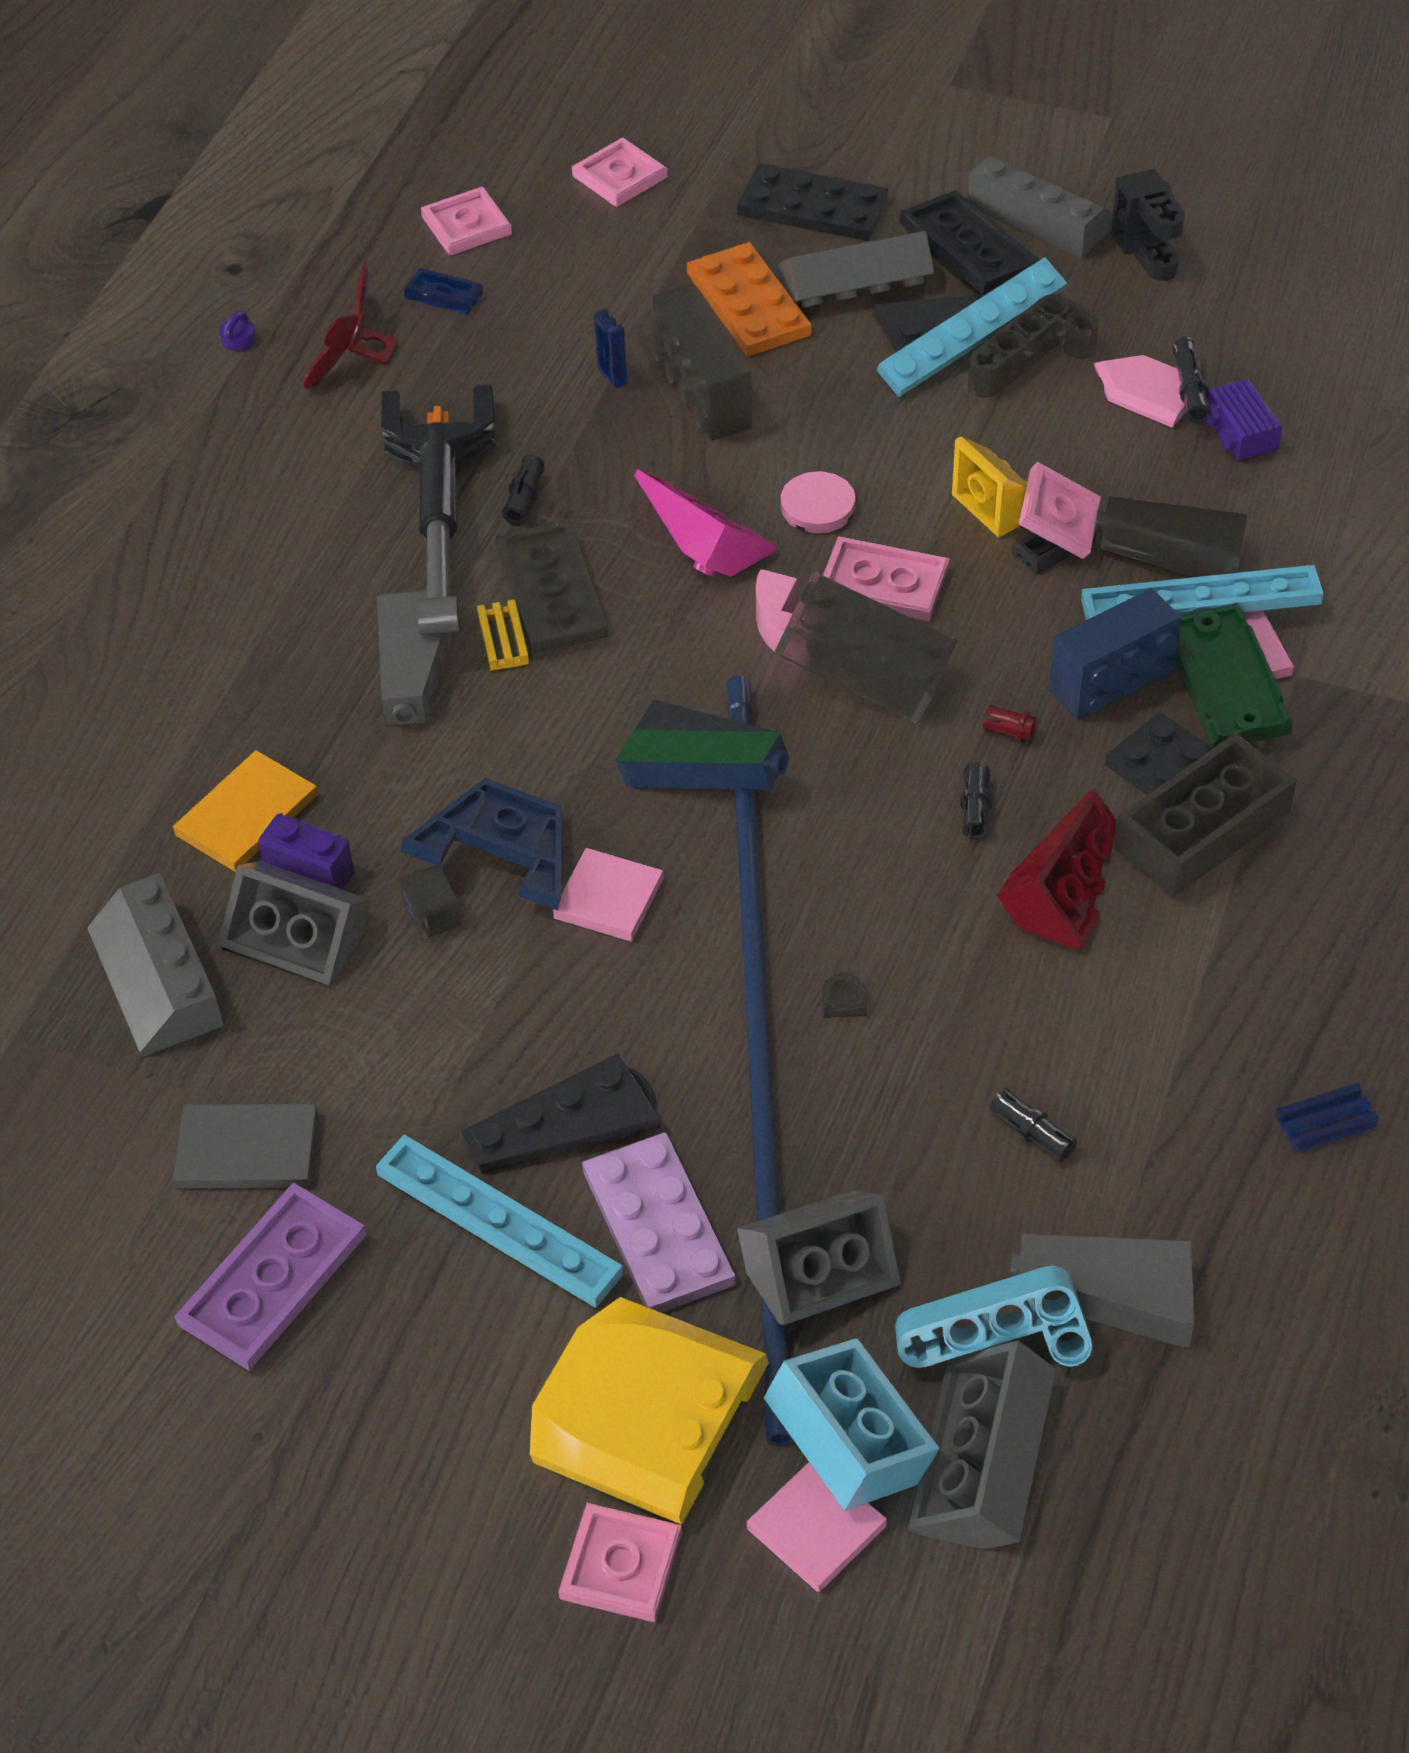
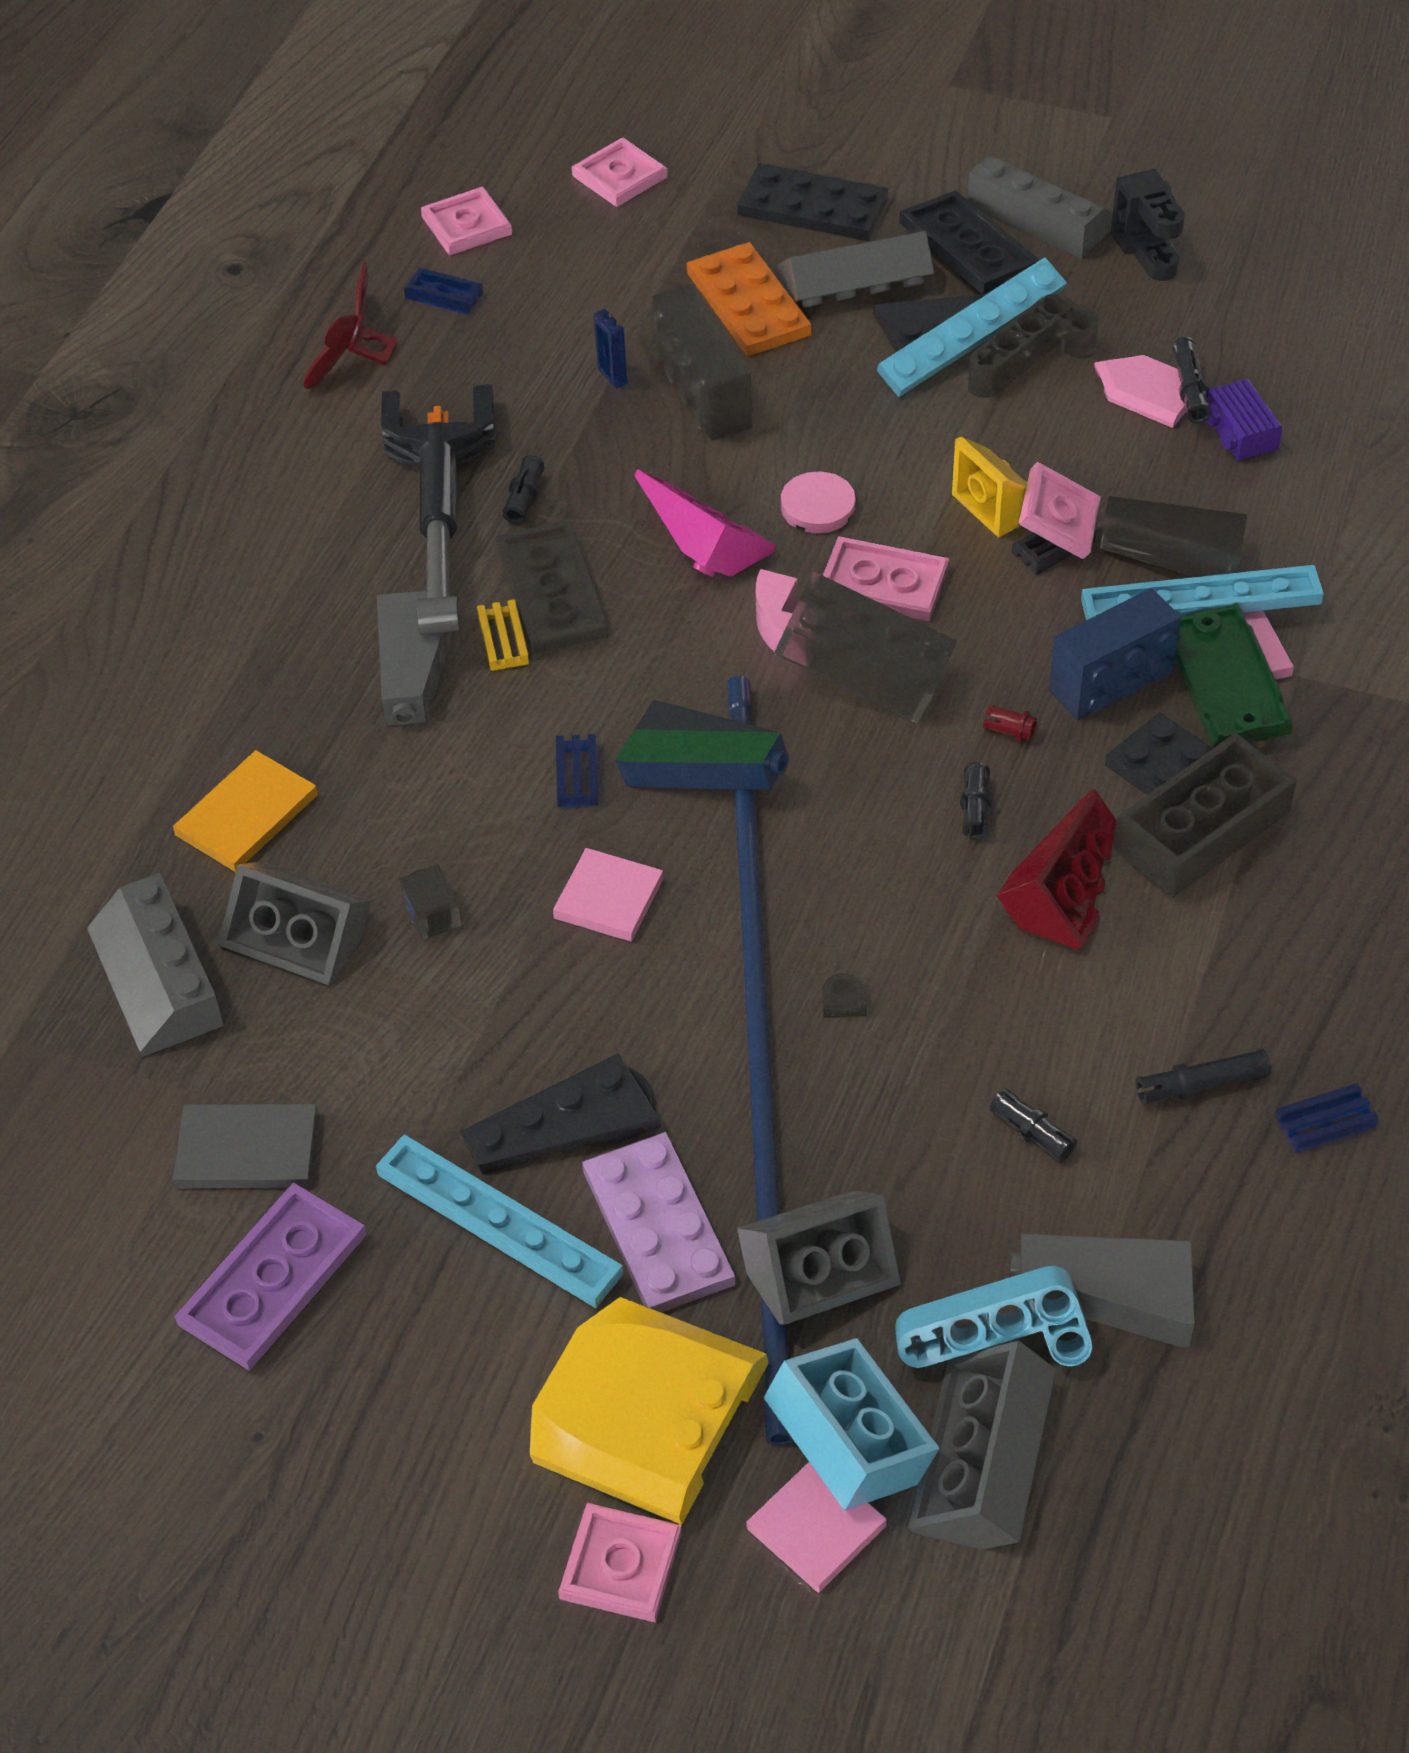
dark purple tile [219,311,256,351] -> none
dark purple brick [258,813,355,890] -> none
dark blue wing [401,778,562,910] -> none
none -> clear blue tile [556,734,599,807]
none -> black pin [1135,1049,1271,1105]

